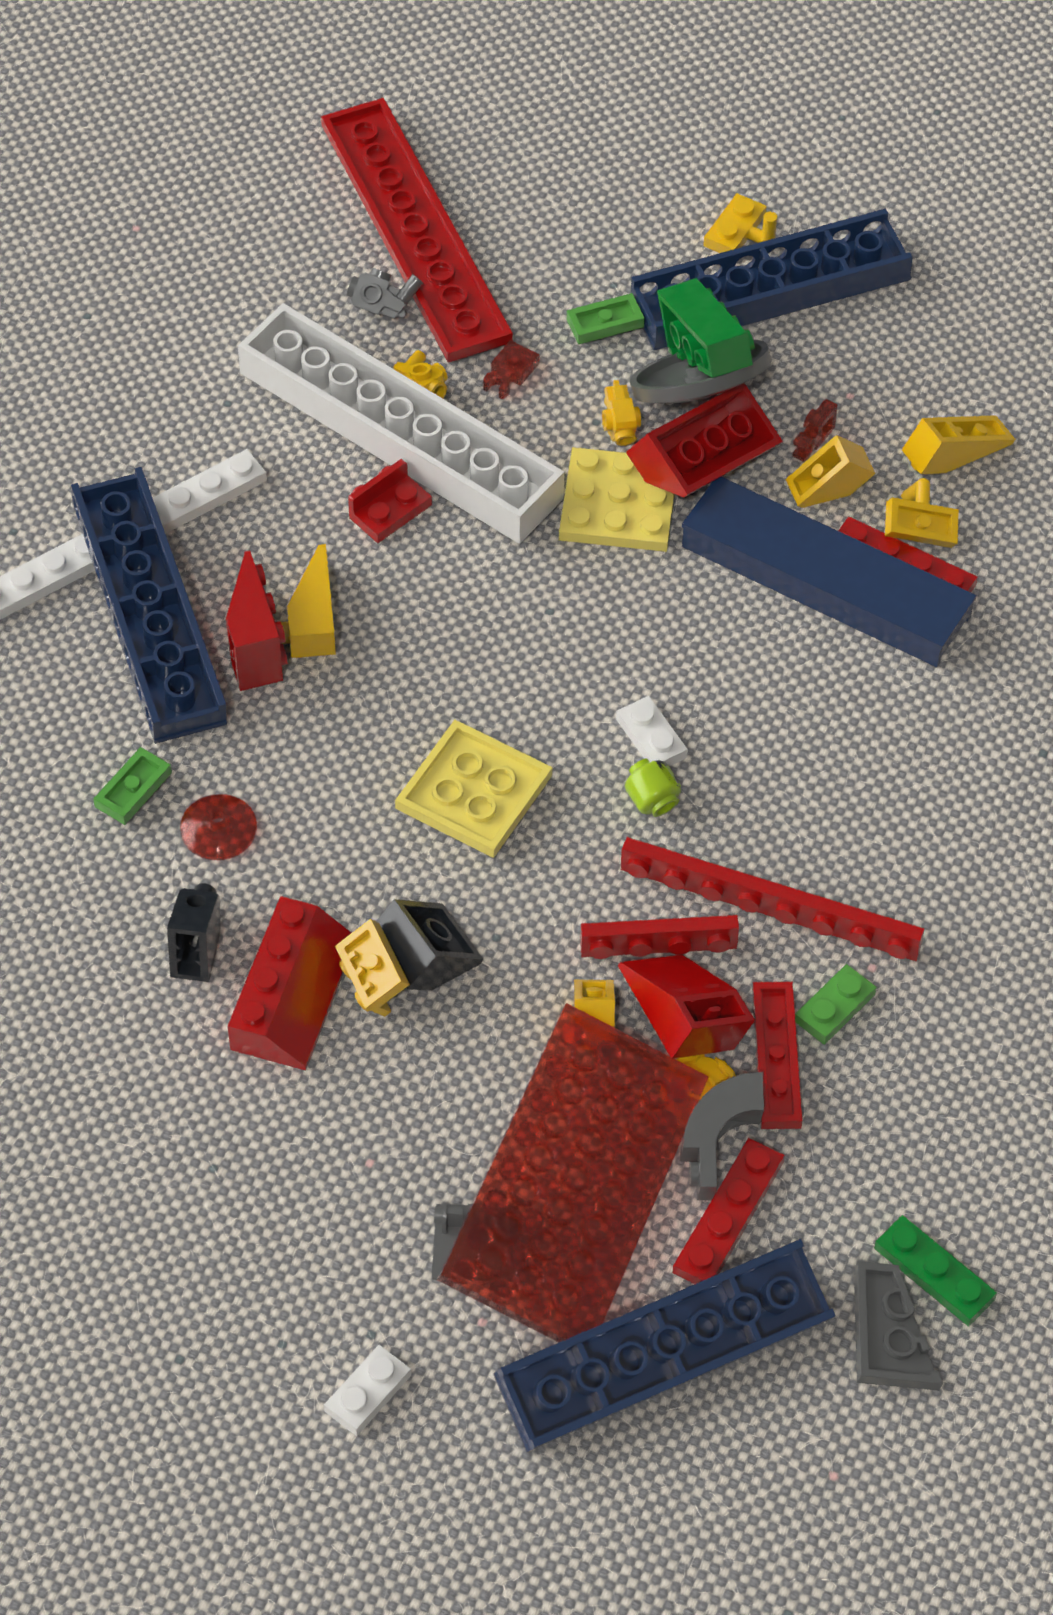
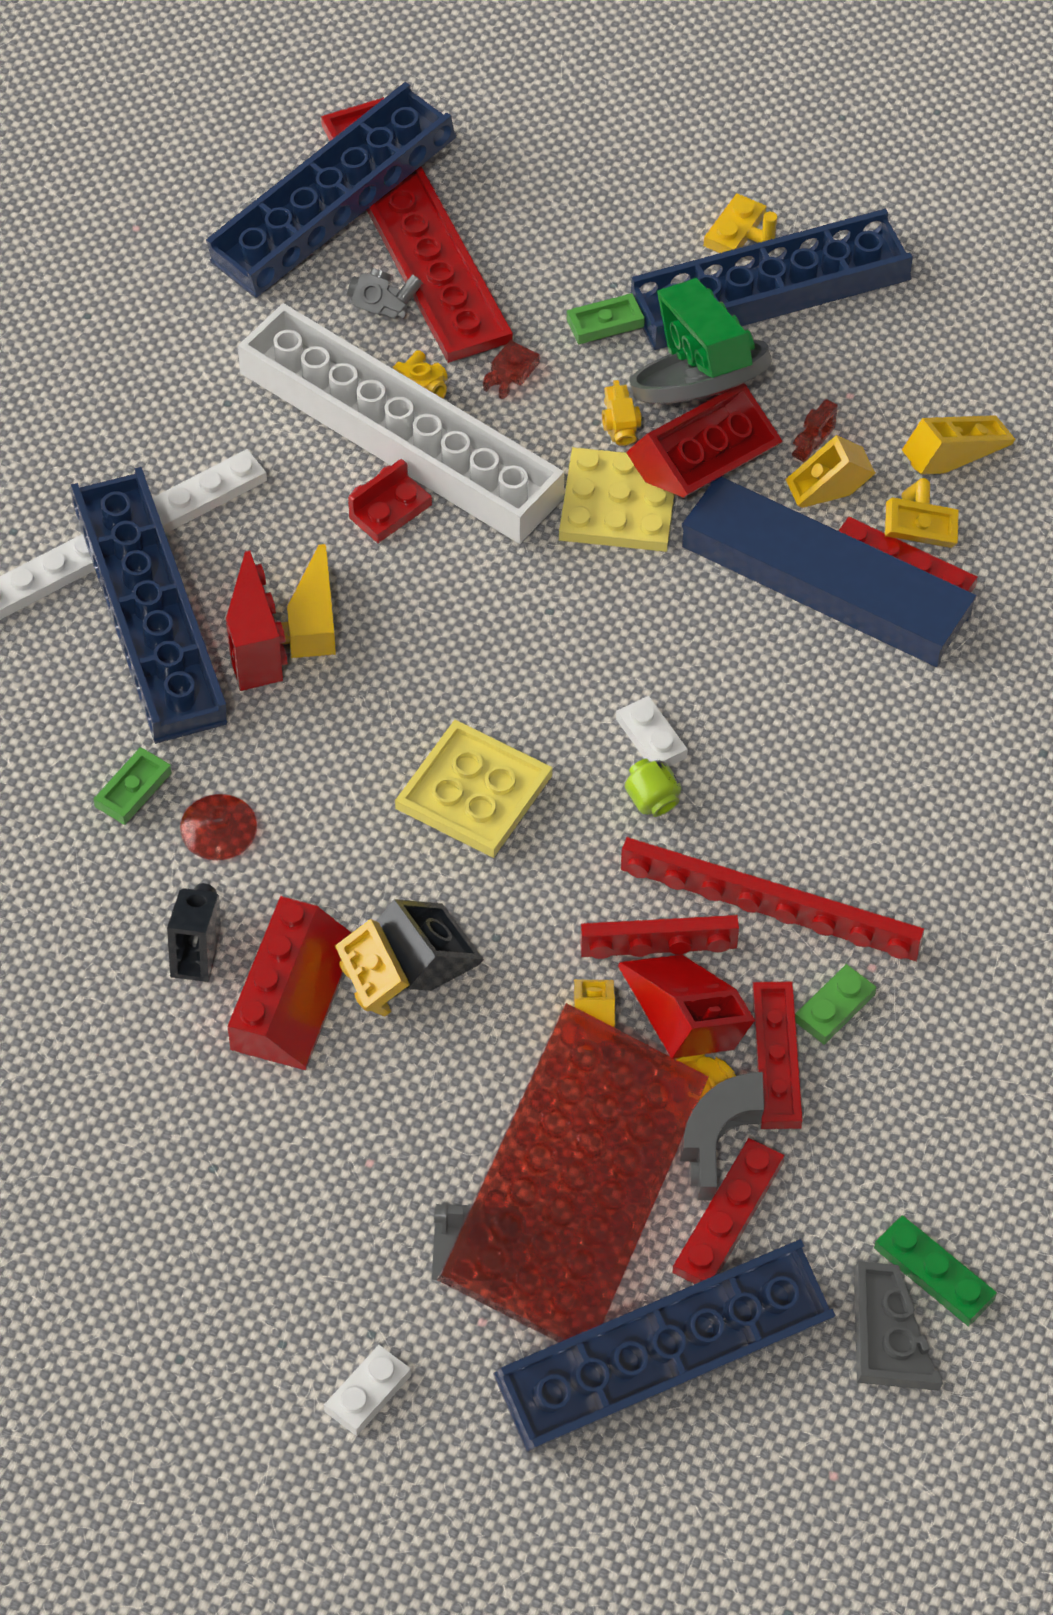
none -> dark blue tile [206,82,457,298]

